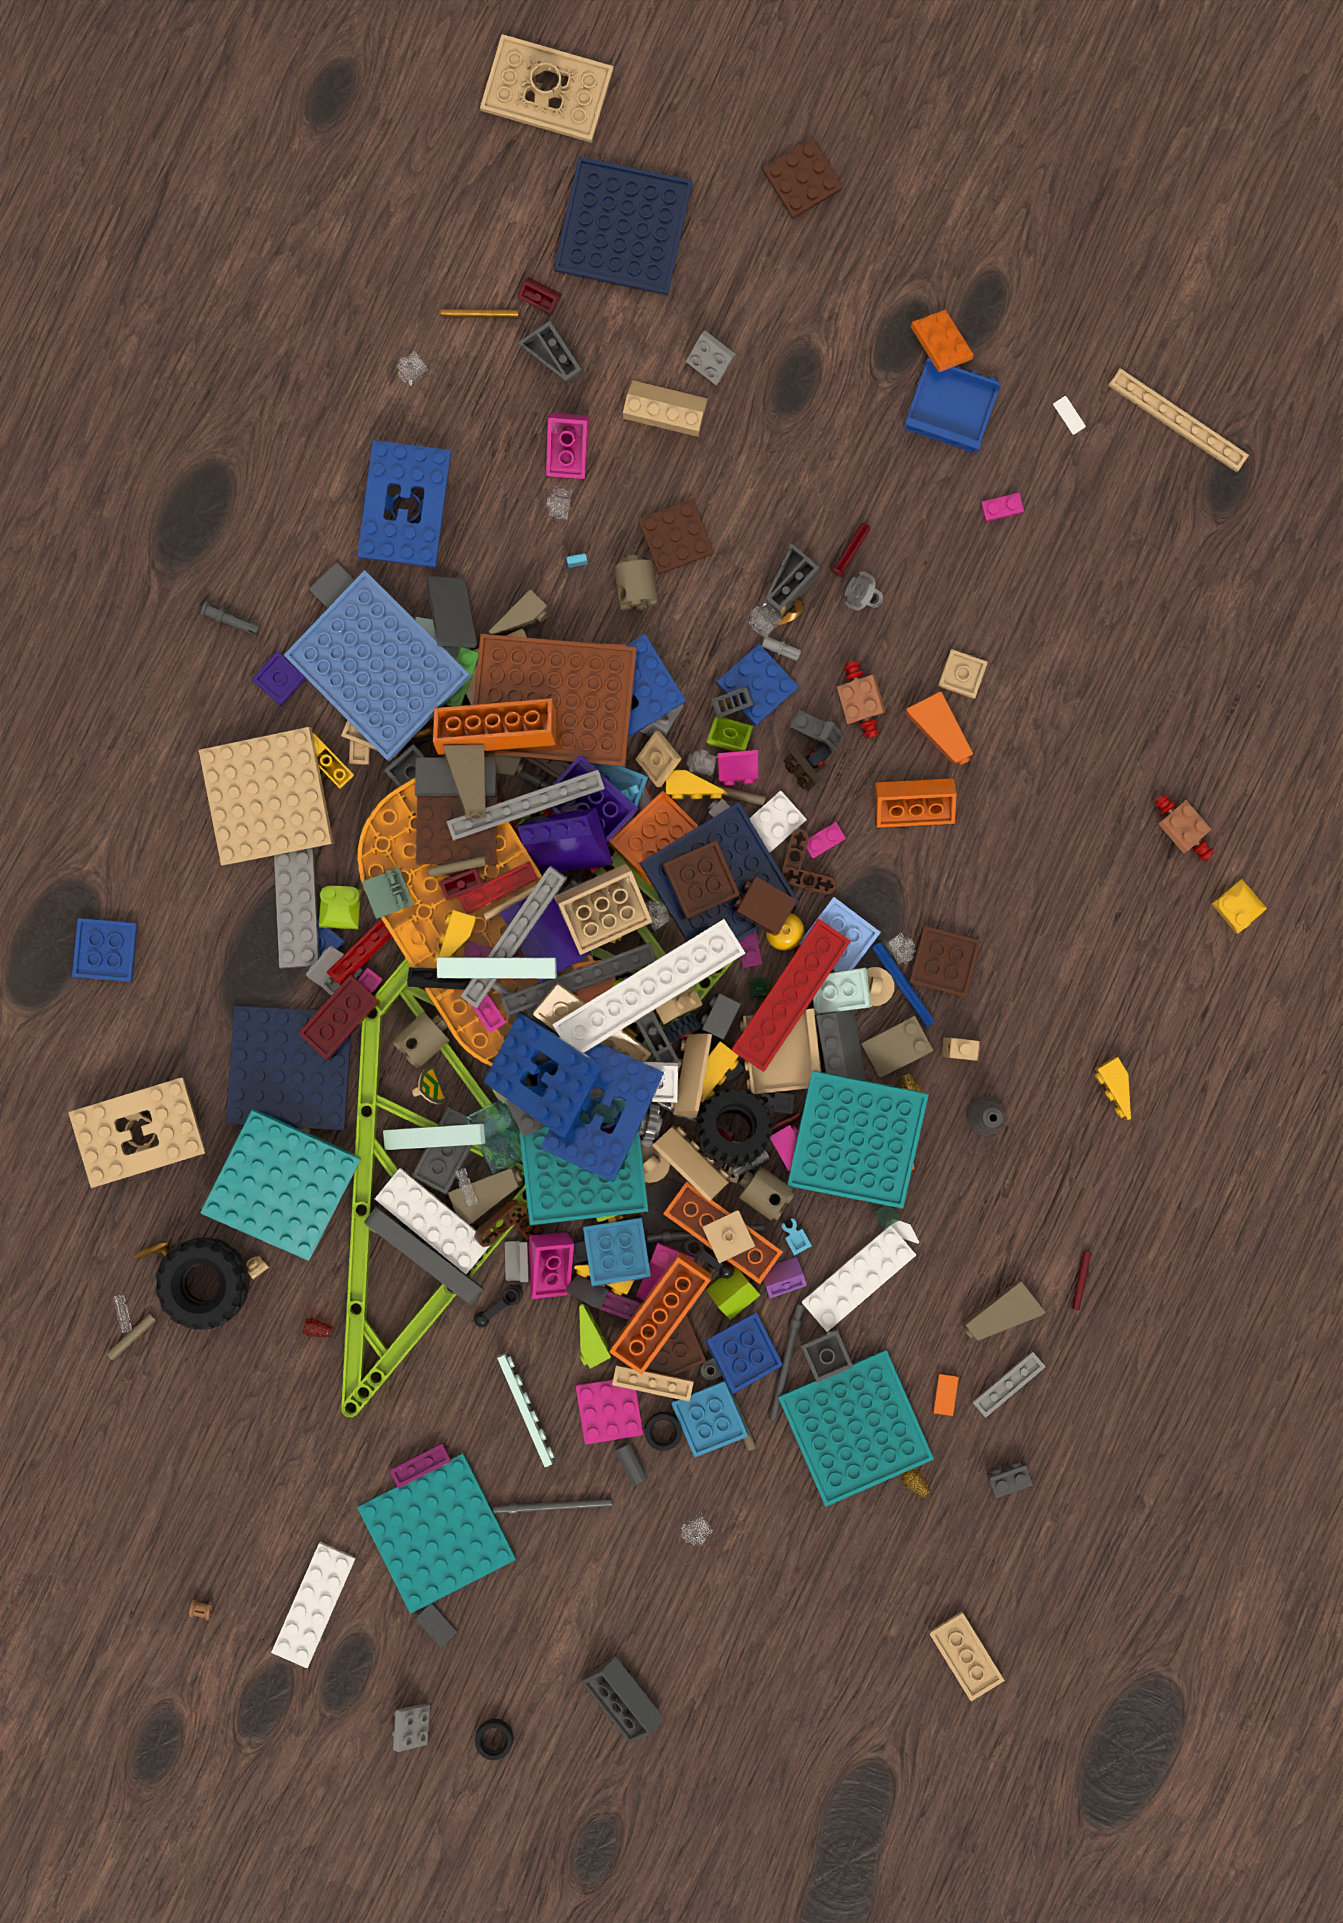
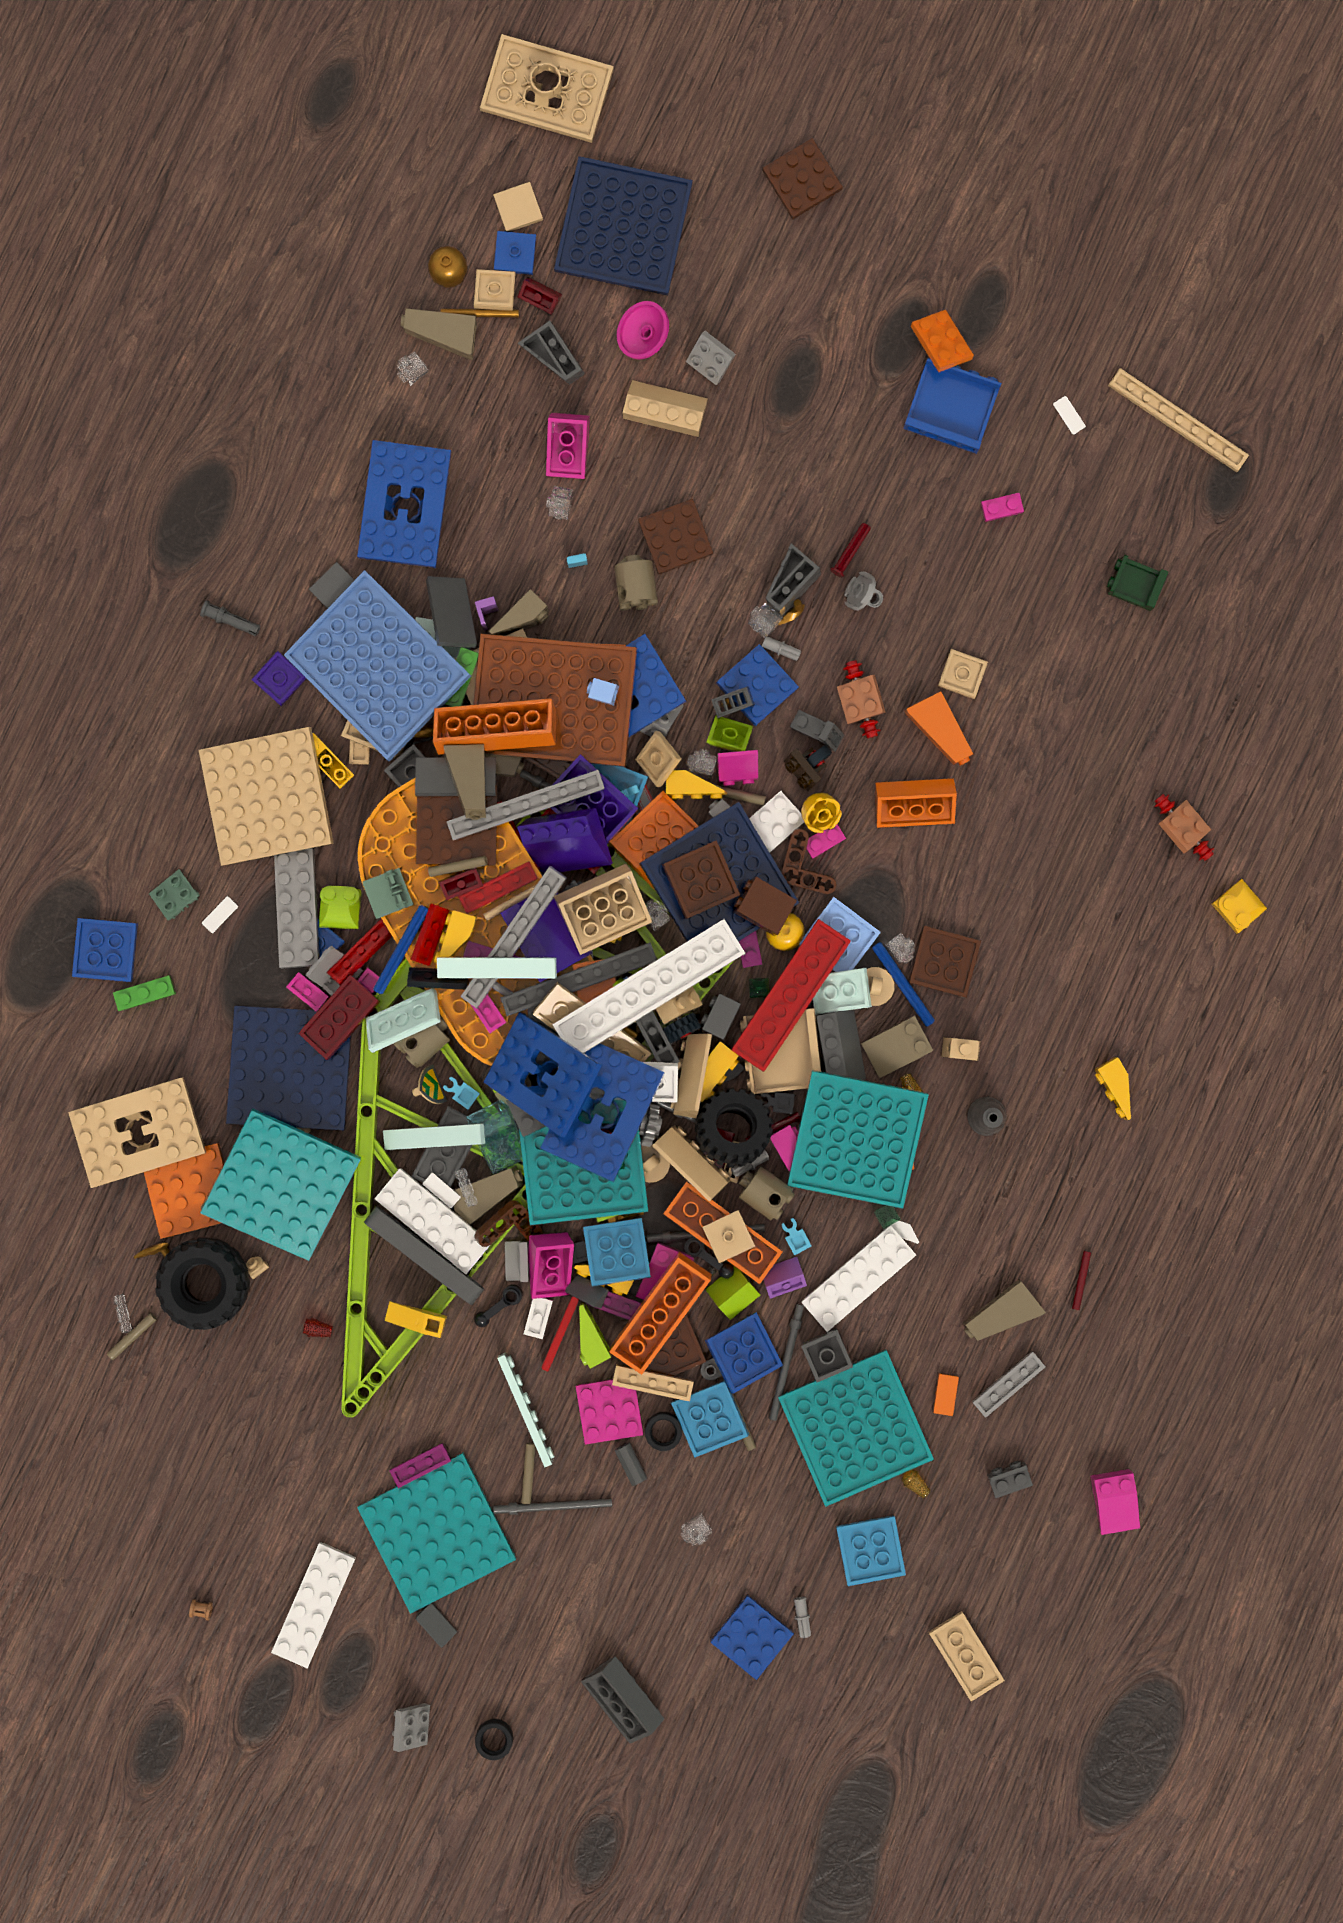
none -> bright green plate [113,975,176,1011]
none -> orange plate [144,1143,224,1239]
none -> sand green hinge [149,869,200,920]
none -> white sticker [202,896,238,933]
none -> dark pink plate [286,972,330,1012]
none -> light aqua tile [365,988,441,1053]
none -> blue axle [373,905,428,994]
none -> yellow slope [385,1301,447,1338]
none -> dark tan slope [401,308,477,360]
none -> red plate [410,903,450,966]
none -> white sticker [423,1173,461,1208]
none -> pearl gold cylinder [428,246,468,288]
none -> medium azure plate [443,1077,480,1109]
none -> tan tile [474,269,516,311]
none -> medium lavender panel [475,596,499,631]
none -> tan tile [493,182,543,232]
none -> blue plate [494,231,536,275]
none -> dark tan piece [521,1443,536,1504]
none -> white plate [524,1298,553,1339]
none -> red tile [541,1296,579,1372]
none -> light blue brick [587,678,619,706]
none -> dark pink dish [617,301,669,360]
none -> blue plate [710,1594,794,1680]
none -> light grey axle [793,1596,811,1638]
none -> yellow cylinder [801,793,842,833]
none -> dark azure plate [836,1515,906,1586]
none -> dark pink slope [1090,1469,1140,1535]
none -> dark green panel [1106,555,1168,611]

